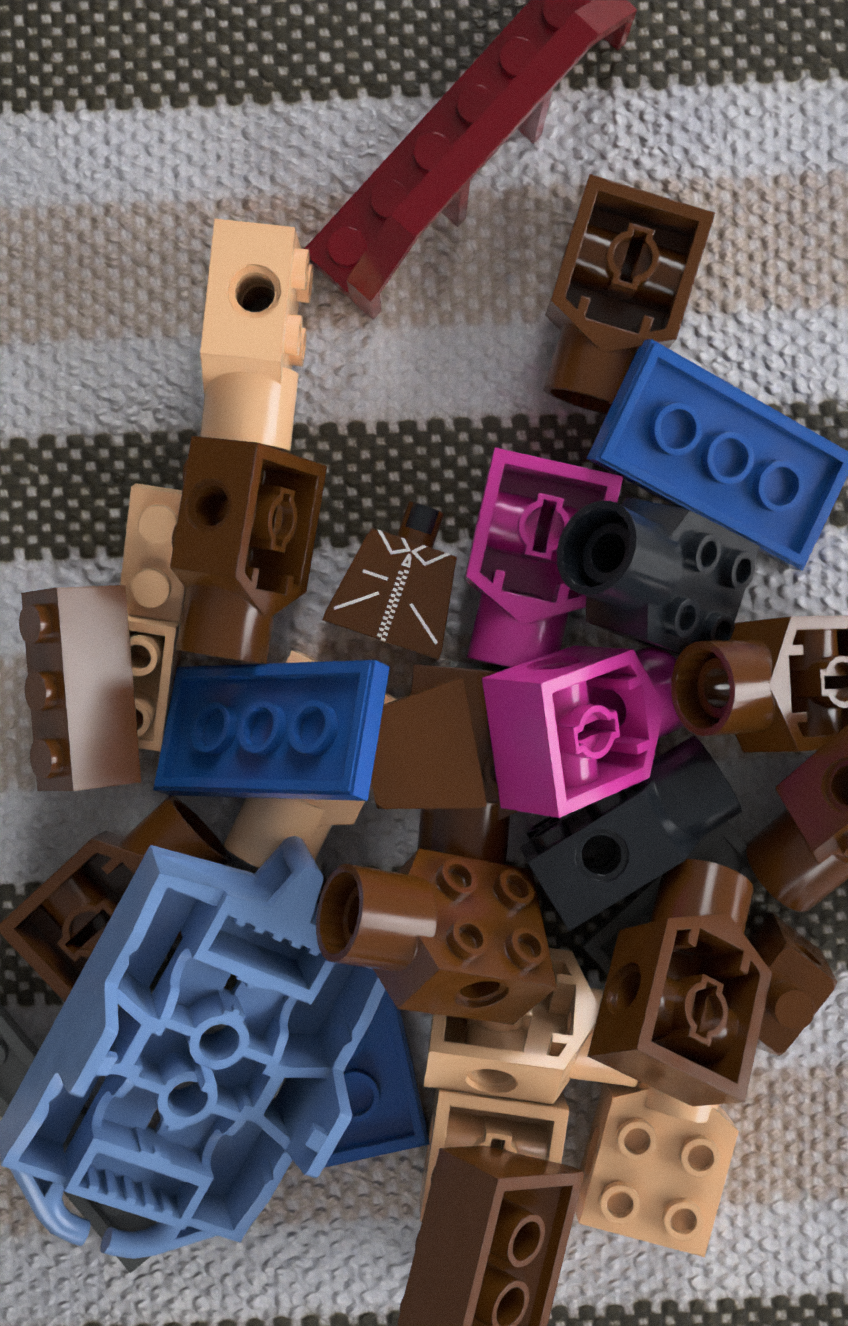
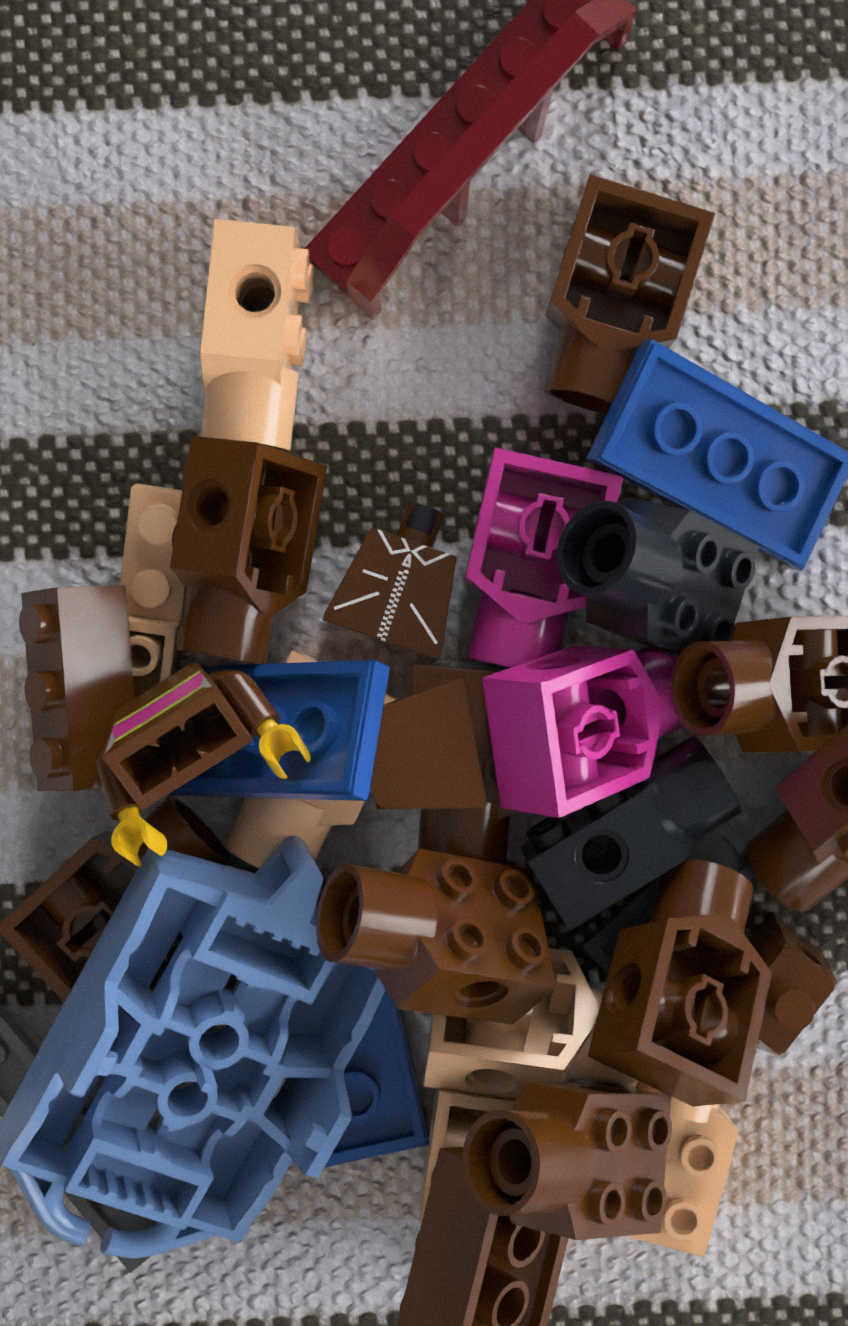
none -> reddish brown torso [95,662,311,868]
none -> reddish brown brick [462,1082,672,1240]

